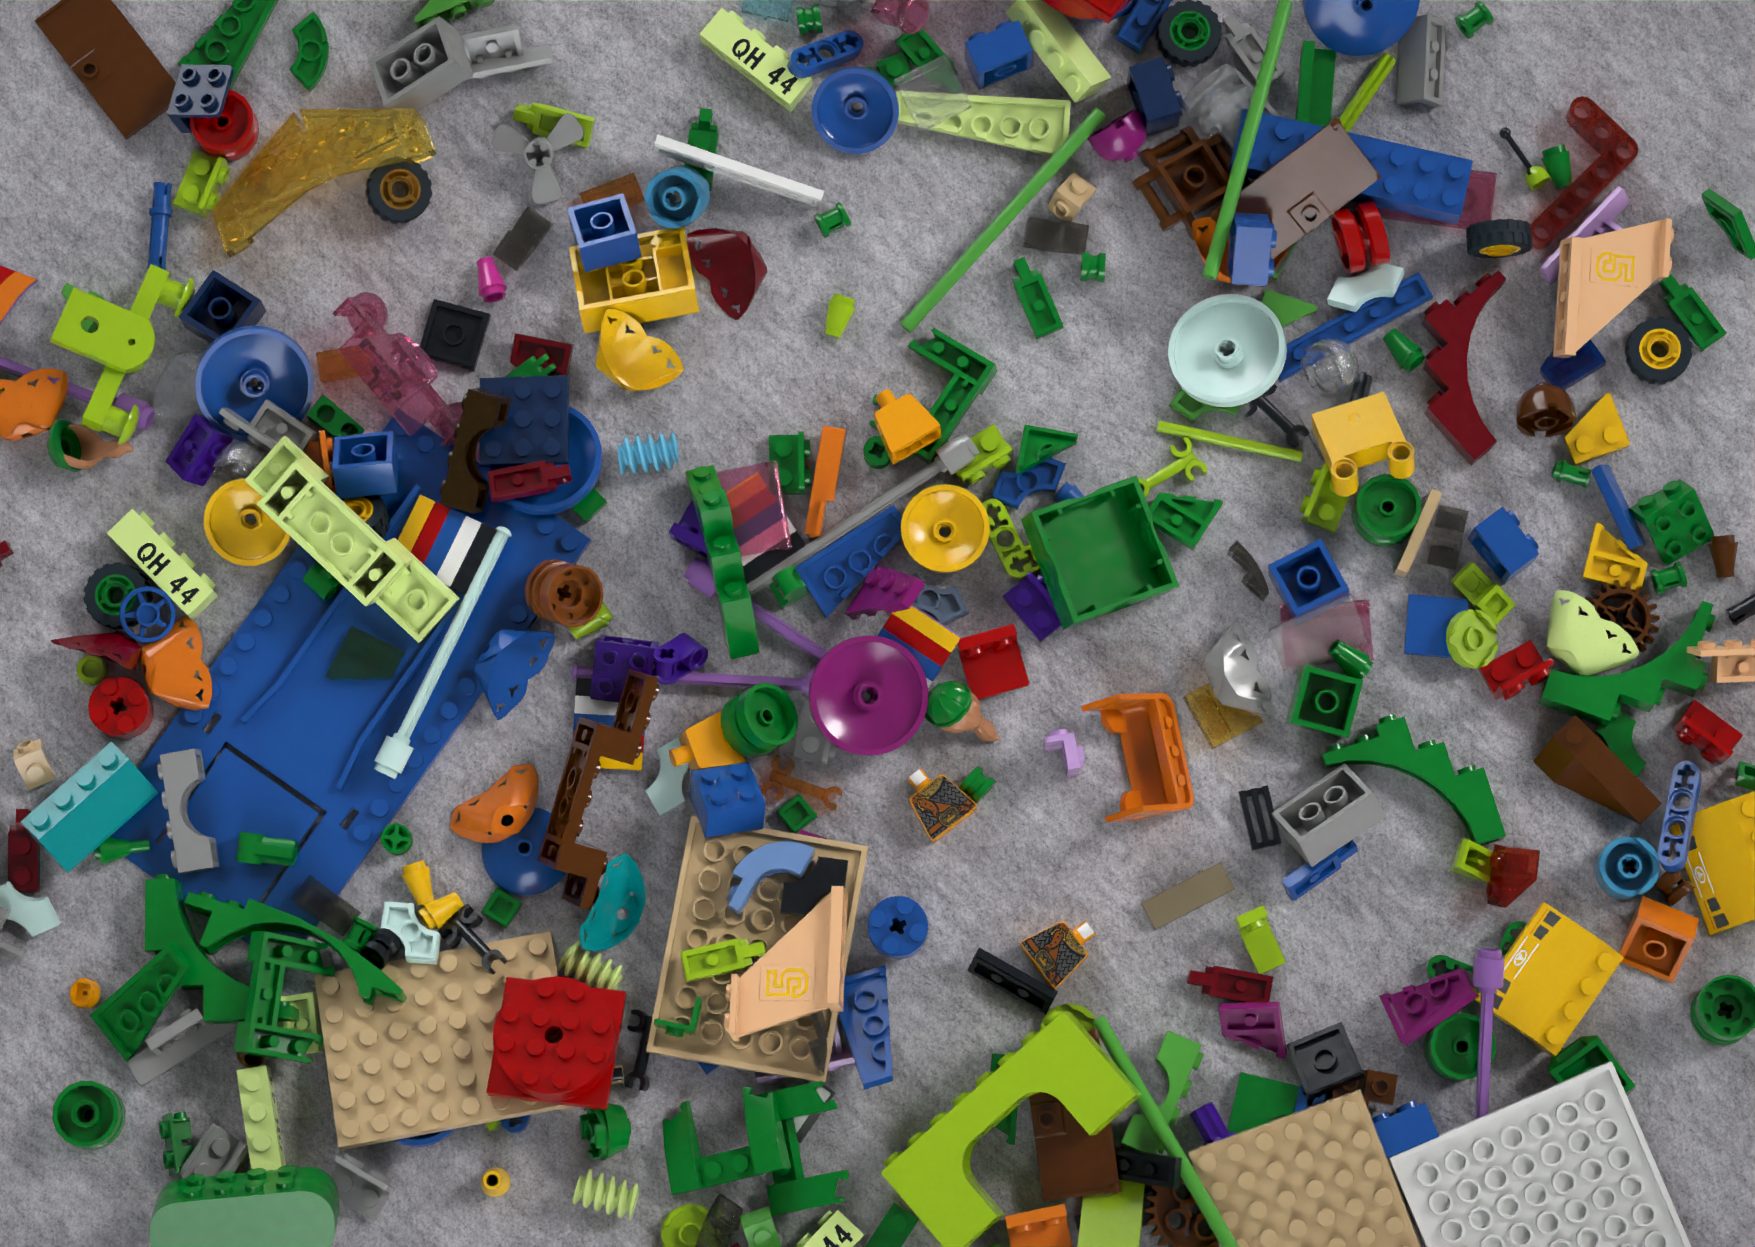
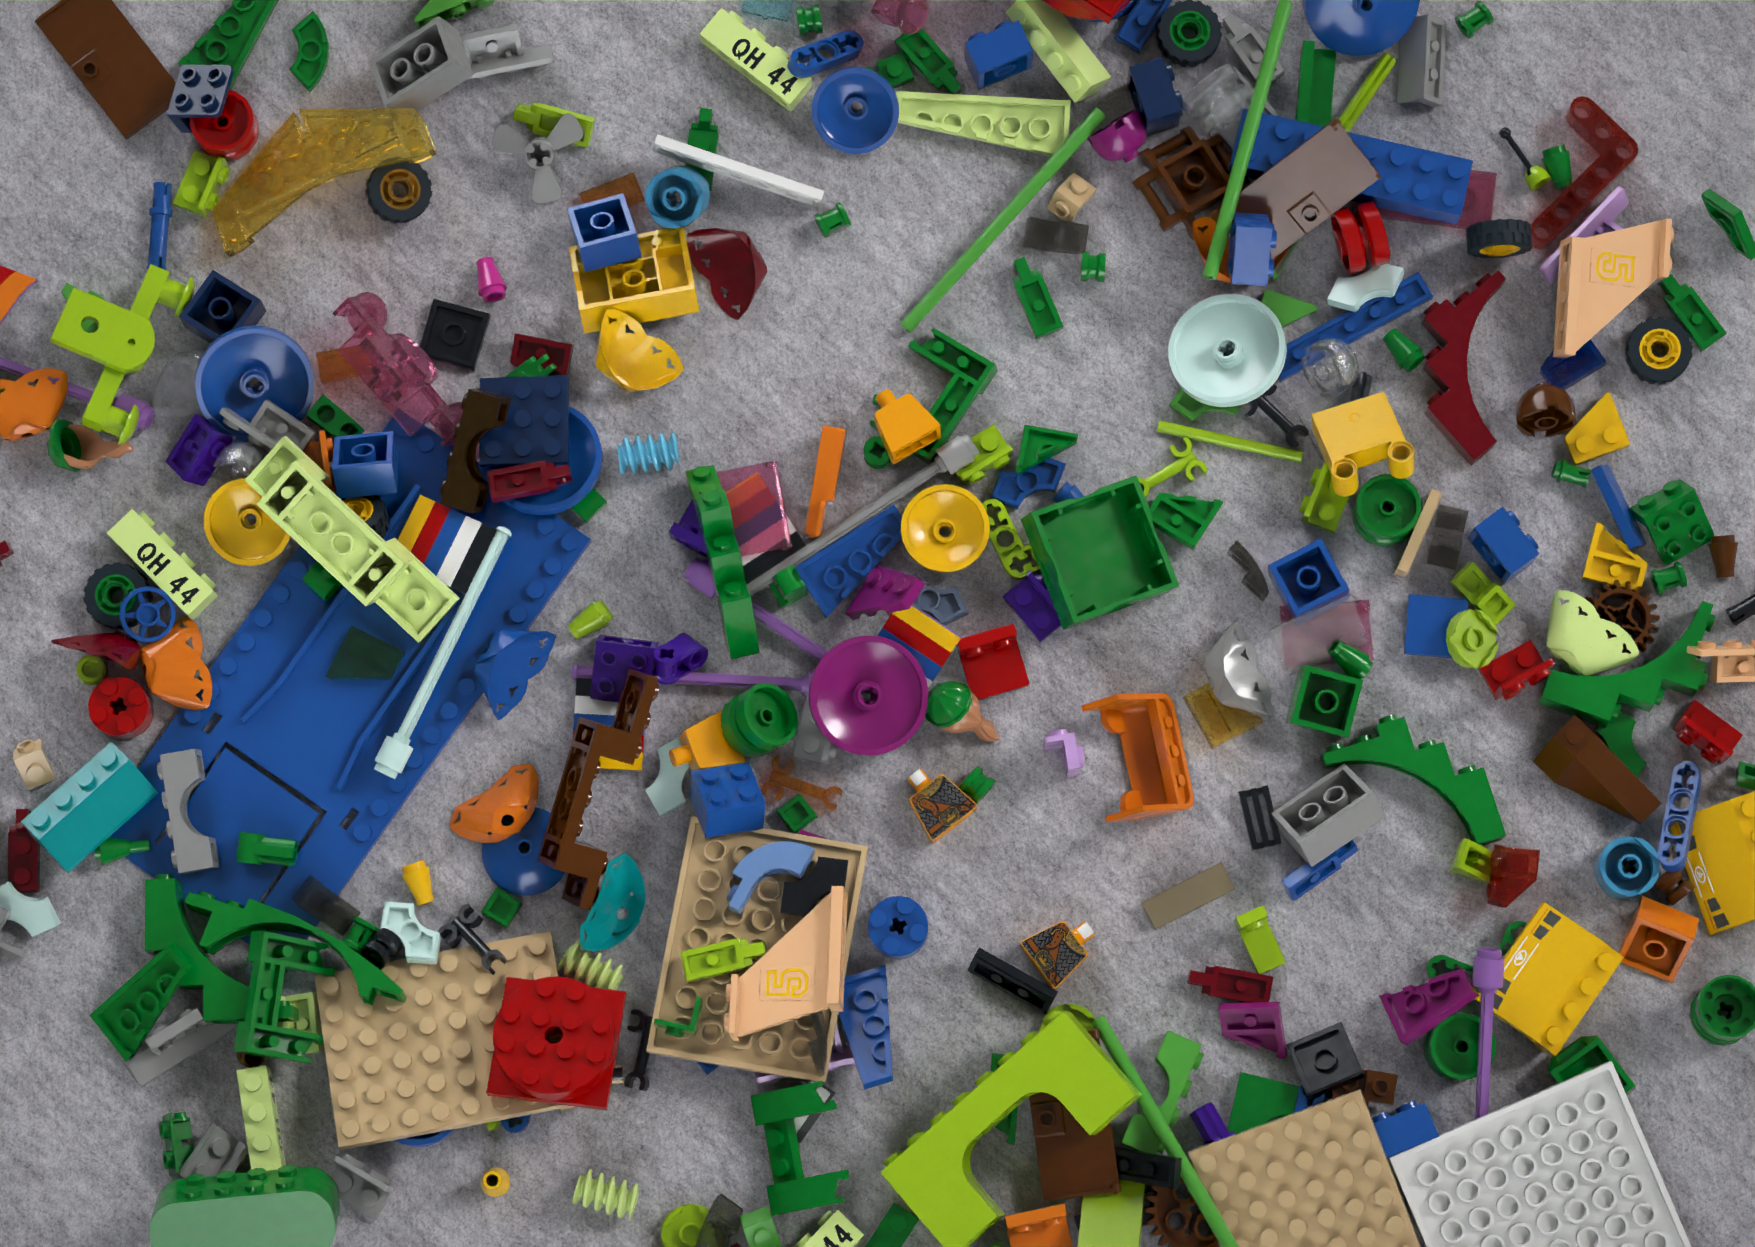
green wheel [52,1081,126,1149] -> none
light orange tile [69,978,101,1009] -> none
green wheel [381,823,413,856] -> none
yellow cone [417,891,464,930] -> none
clear smoke slope [493,207,553,271] -> none
dark orange wheel [525,559,604,627] -> none
green cone [580,1103,631,1161] -> none
green wedge [662,1086,791,1195] -> none
green bracket [769,431,811,495] -> none
lime cone [824,293,856,339] -> none
clear tile [894,54,972,133] -> none

